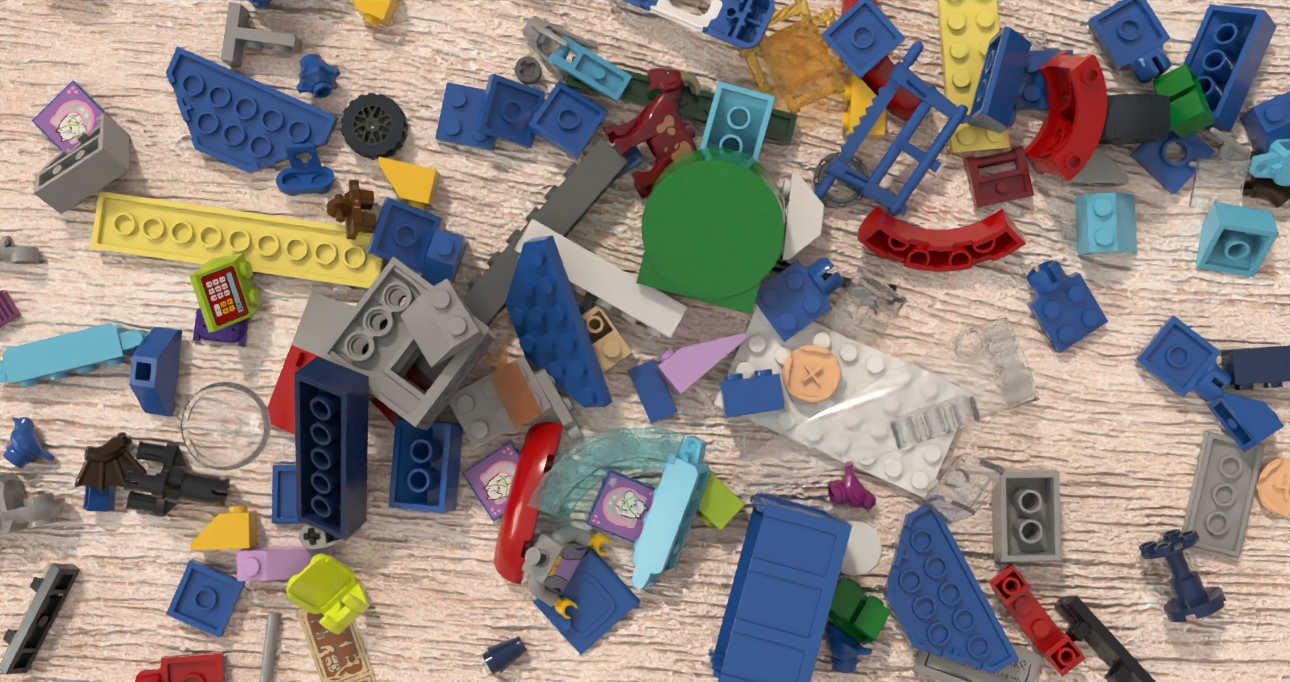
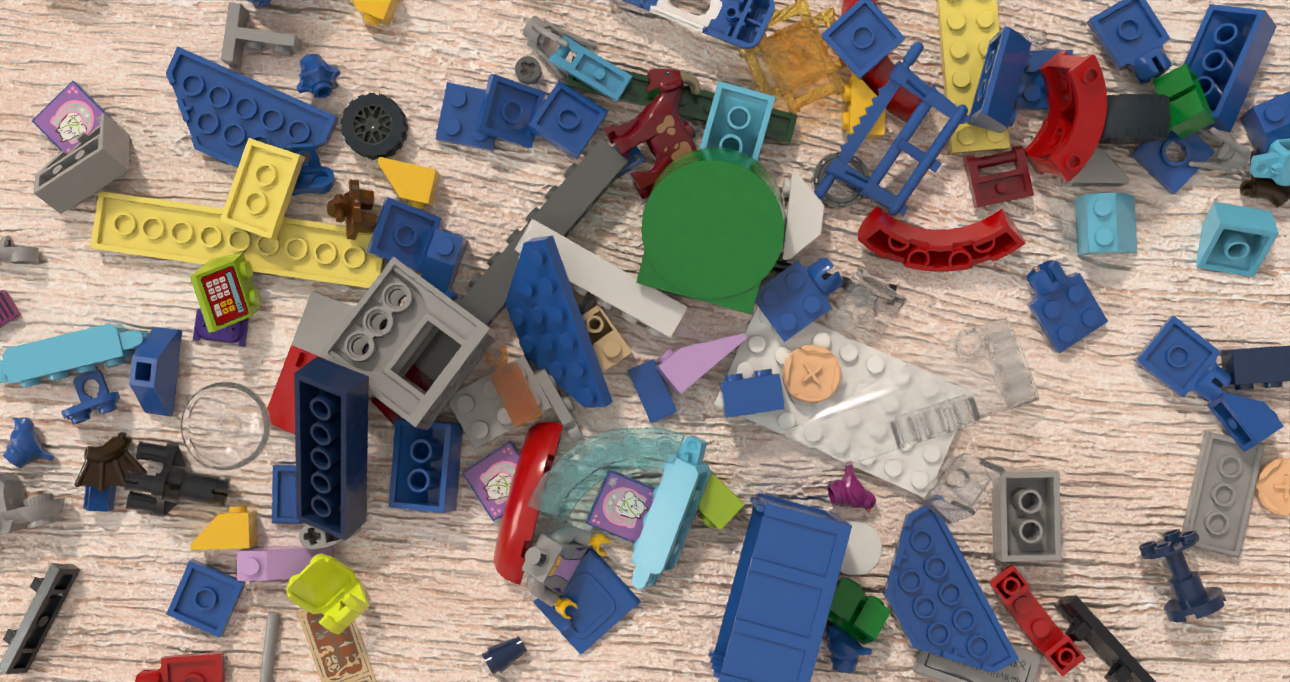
light grey slope [400,279,485,368] -> none
clear piece [1189,156,1249,209] -> none
none -> blue bracket [61,370,121,425]
none -> light yellow plate [220,138,305,241]

